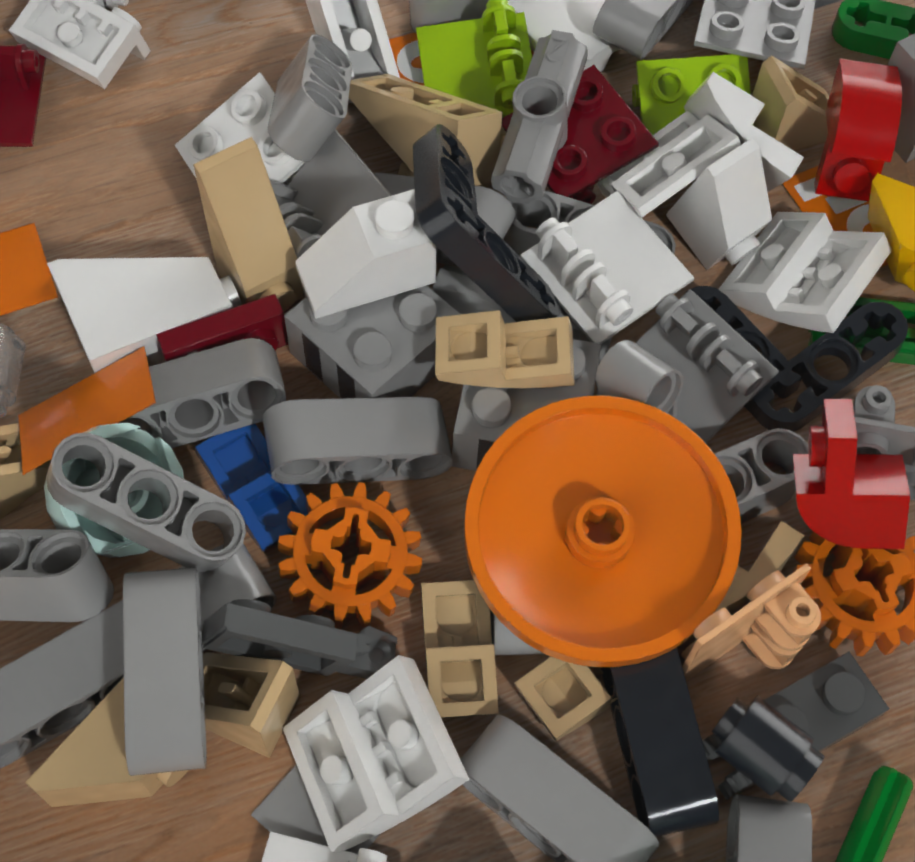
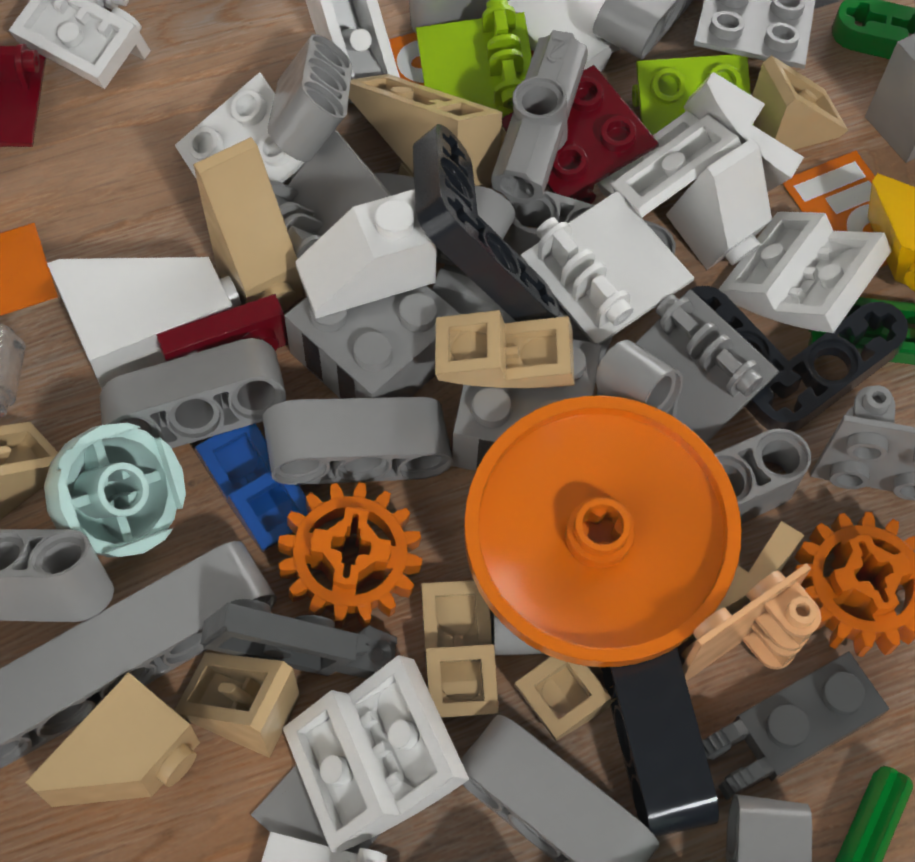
orange sticker [18,346,156,475] -> none
light grey beam [46,433,246,572] -> none
light grey beam [123,567,207,776] -> none
black brick [711,695,825,802] -> none
red brick [793,399,910,549] -> none
red brick [814,59,902,202] -> none

